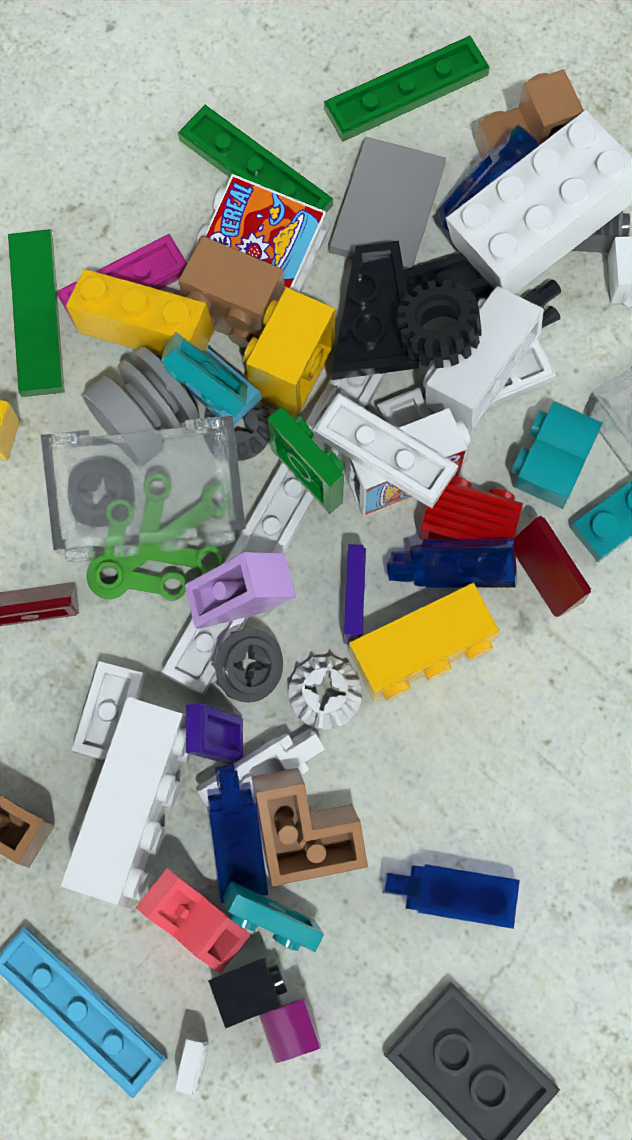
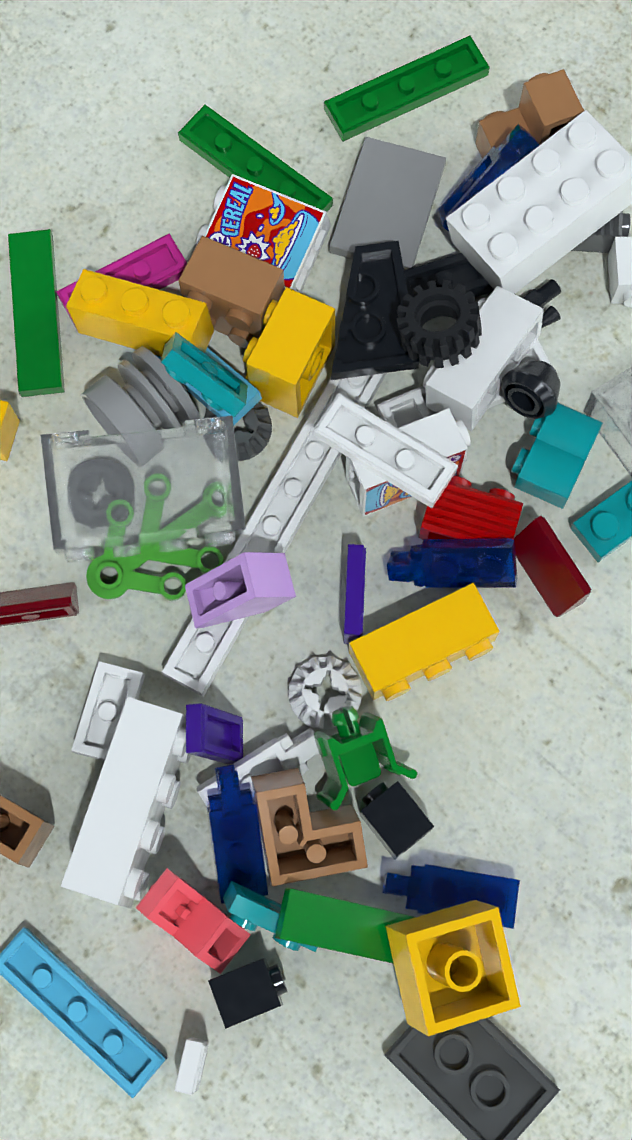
dark grey gear [211,628,283,703] -> none
magenta brick [259,998,321,1063] -> none
green plate [267,407,345,514] -> none
none -> green tile [275,888,415,964]
none -> green piece [314,706,418,811]
none -> black brick [360,781,434,860]
none -> yellow brick [385,900,521,1036]
none -> black cone [501,360,561,419]

